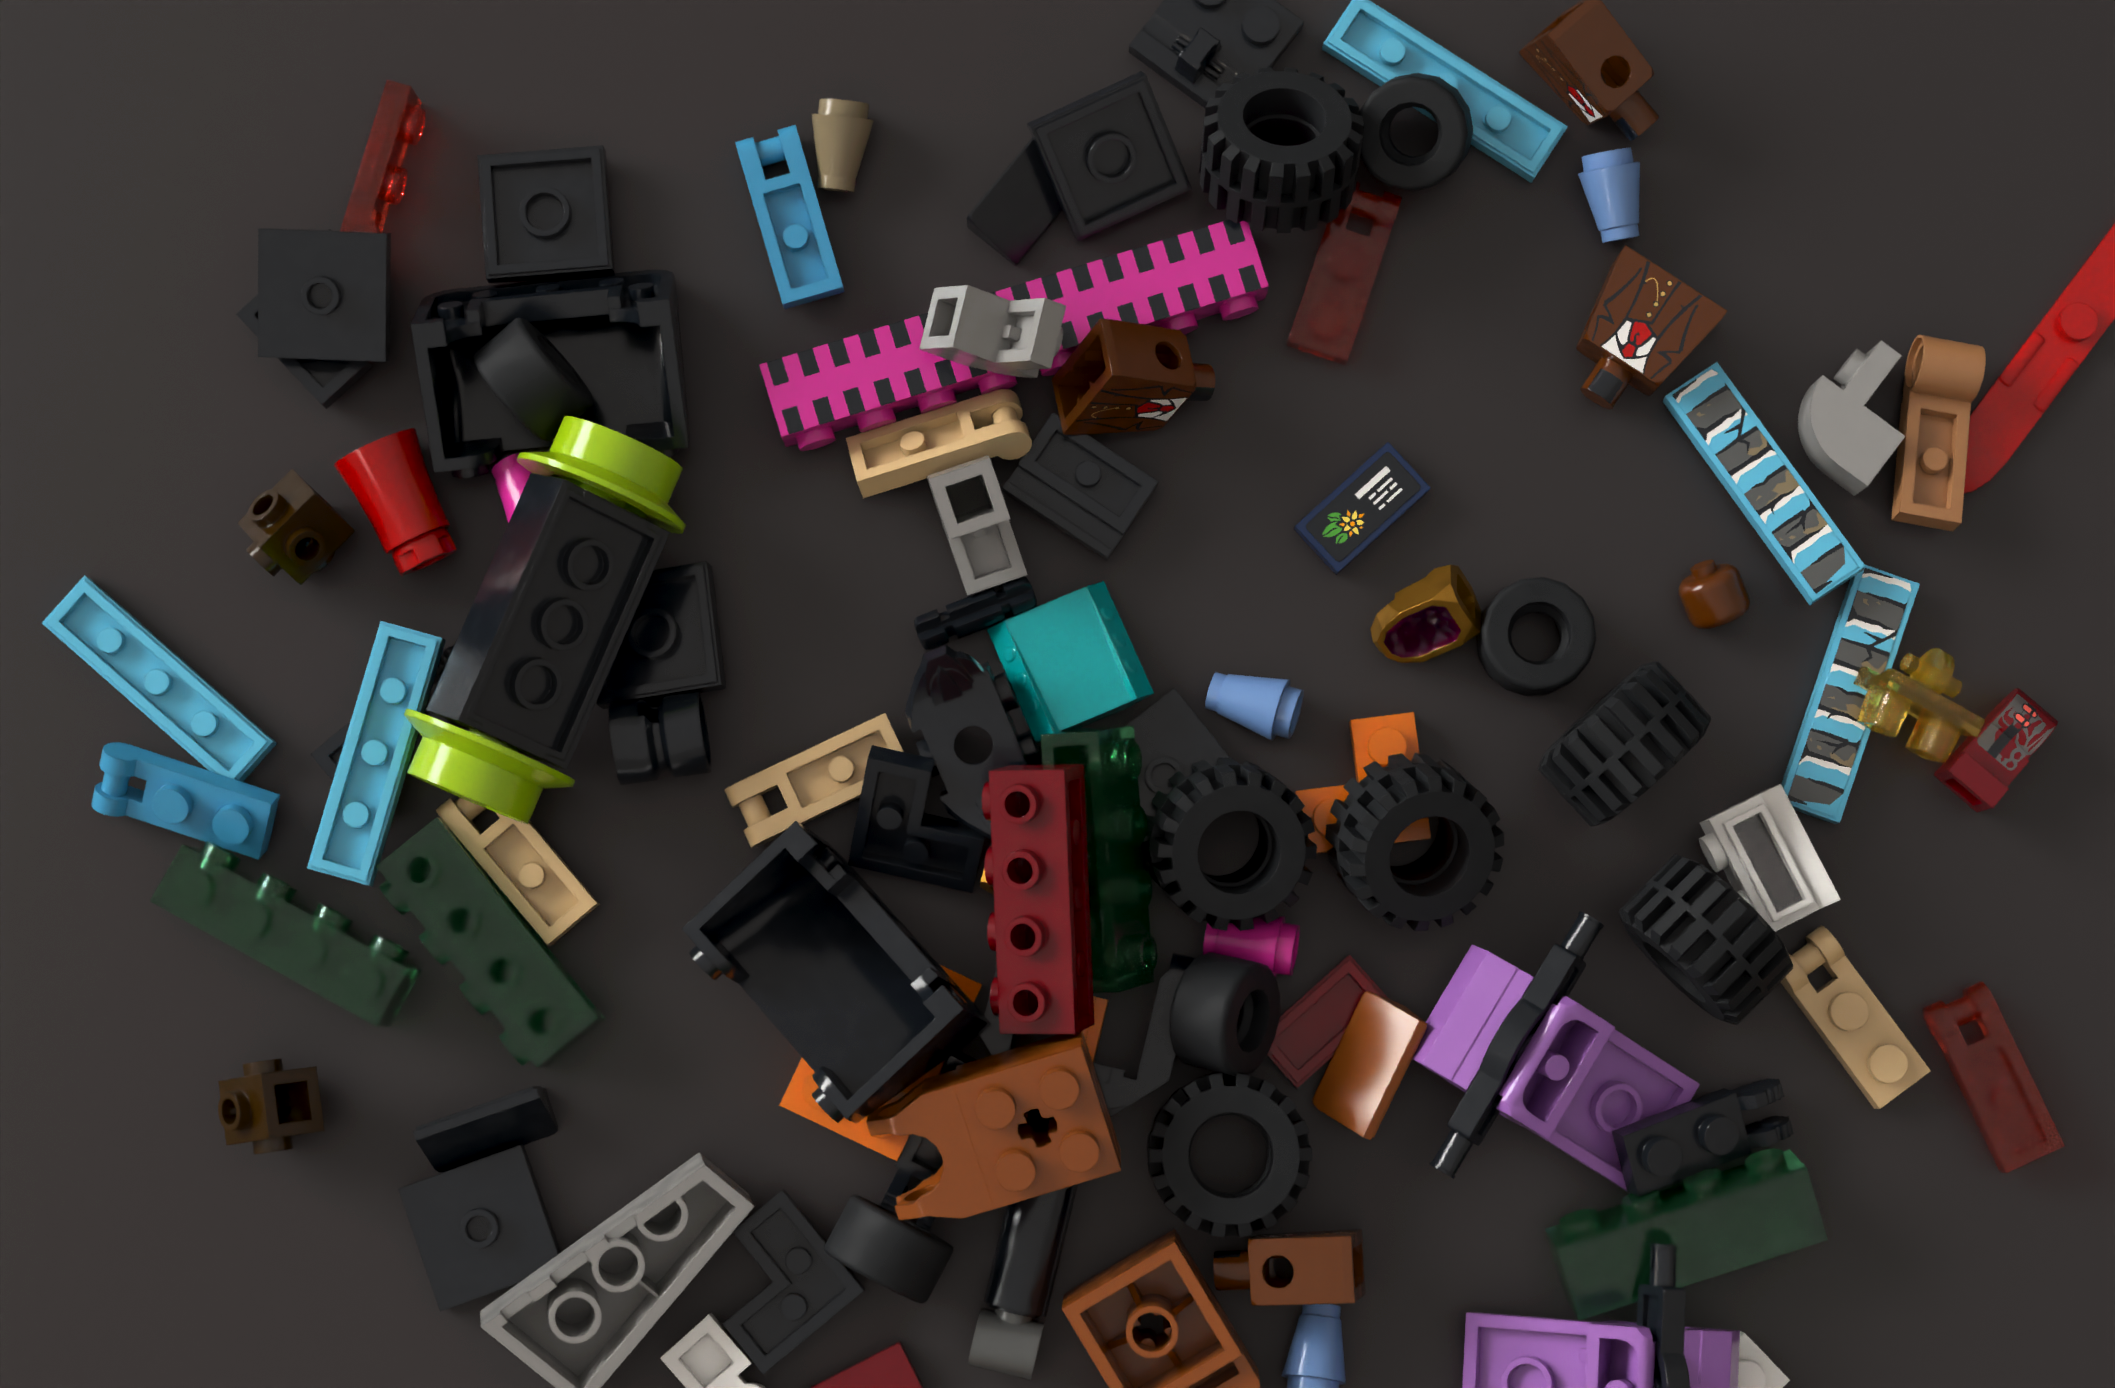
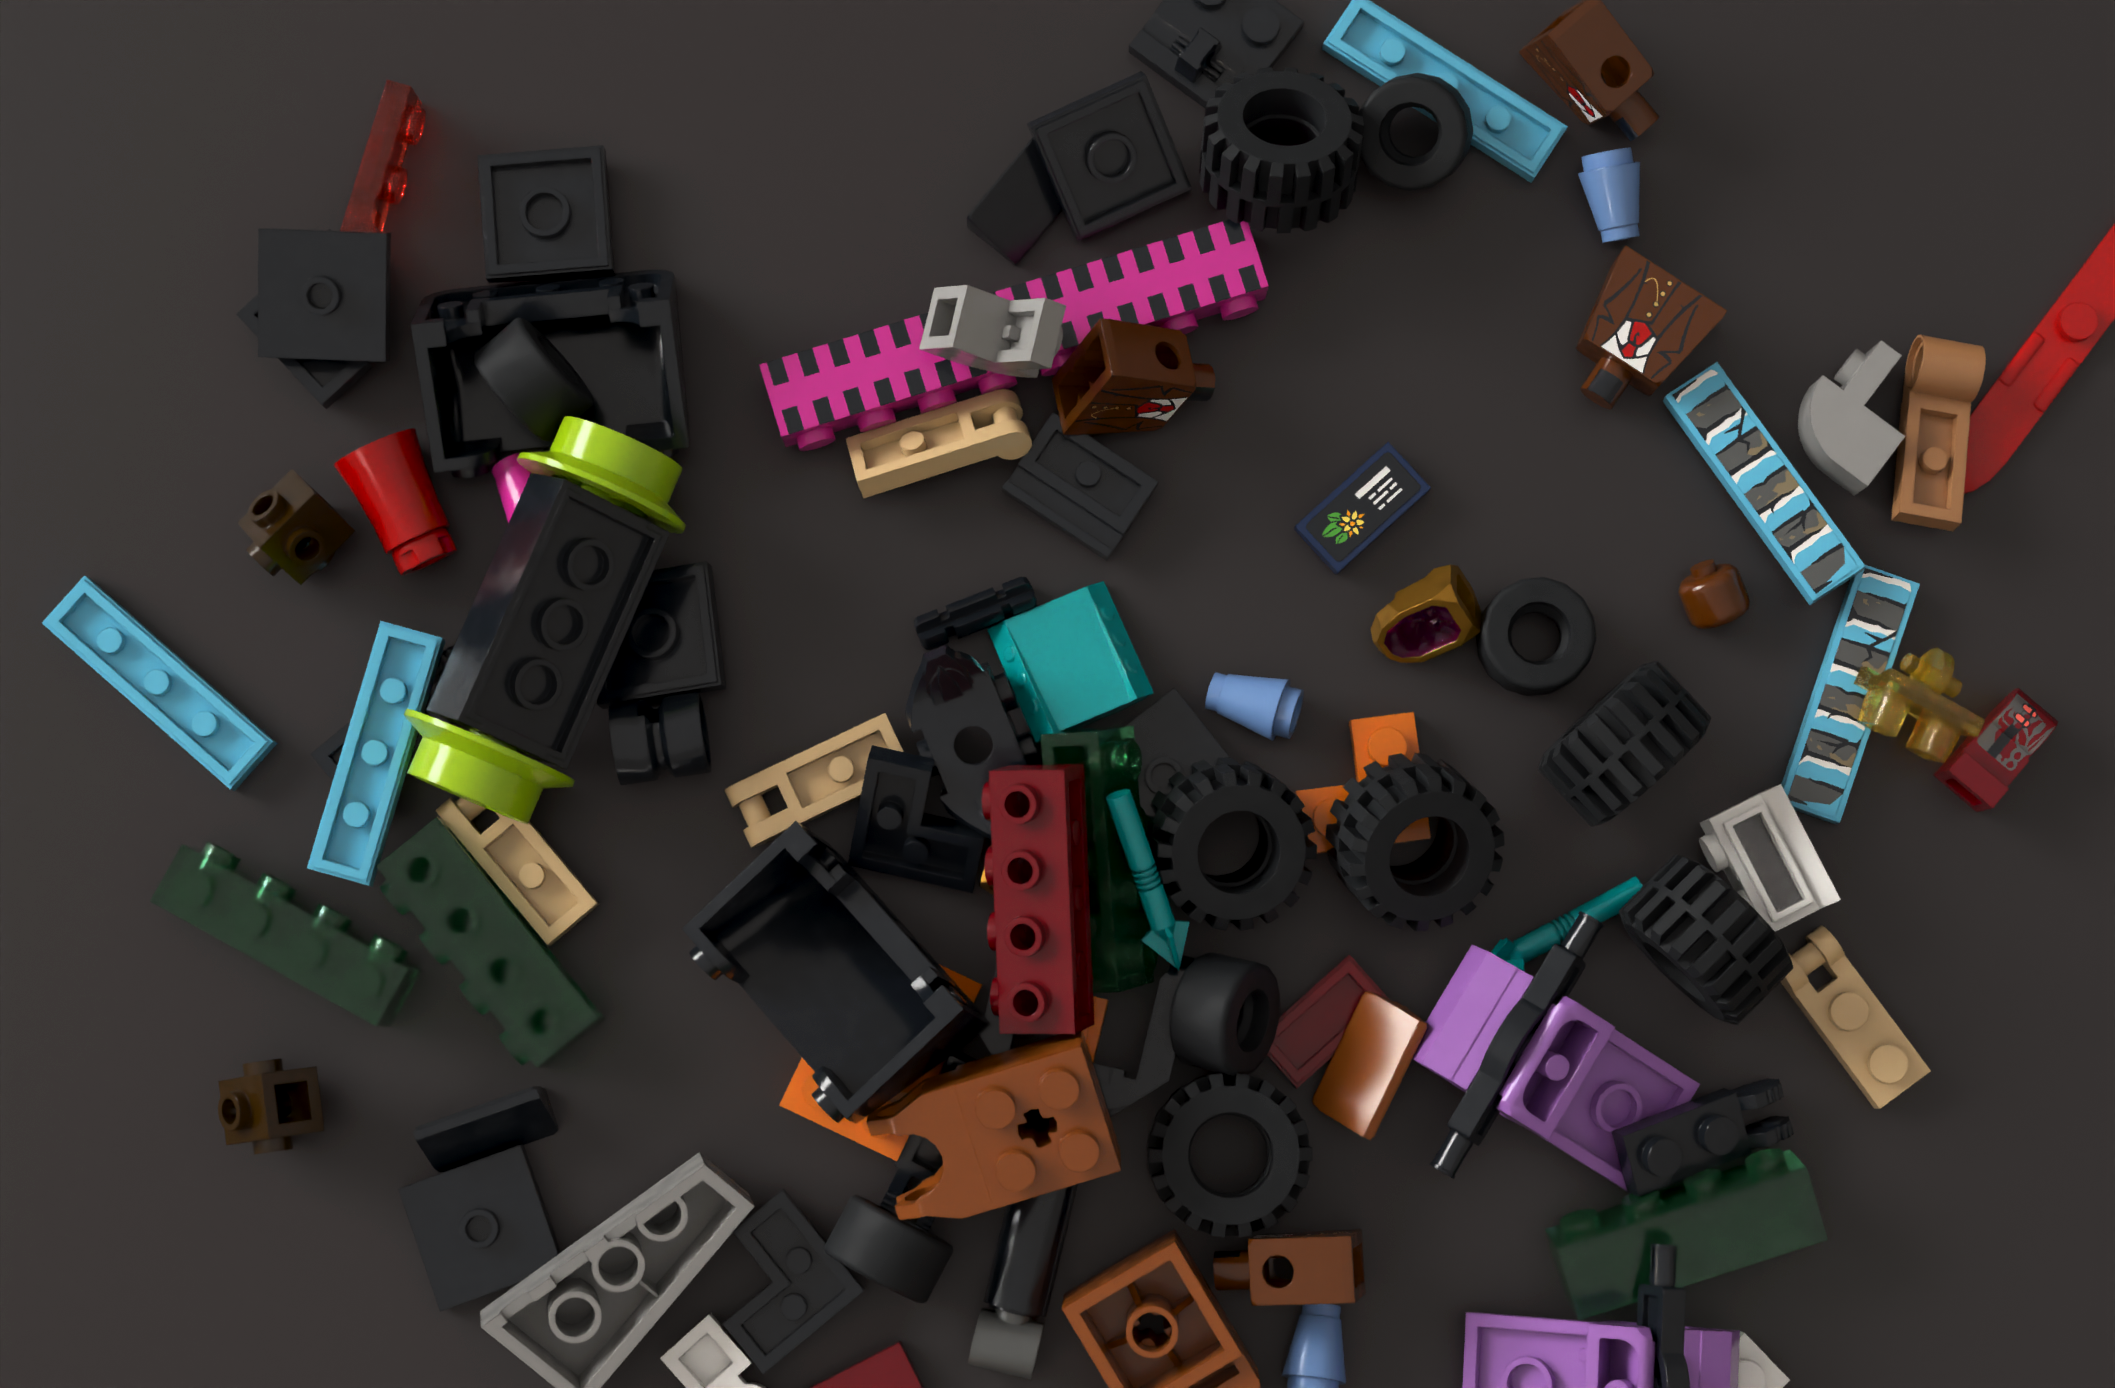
dark azure plate [91,742,280,860] -> none
dark azure plate [735,125,845,310] -> none
dark tan cone [811,99,874,192] -> none
light grey brick [927,455,1028,596] -> none
dark pink cone [1203,916,1300,977] -> none
clear red plate [1286,182,1402,365] -> none
clear red plate [1922,981,2065,1173] -> none
none -> teal piece [1106,789,1189,970]
none -> teal piece [1491,876,1643,972]

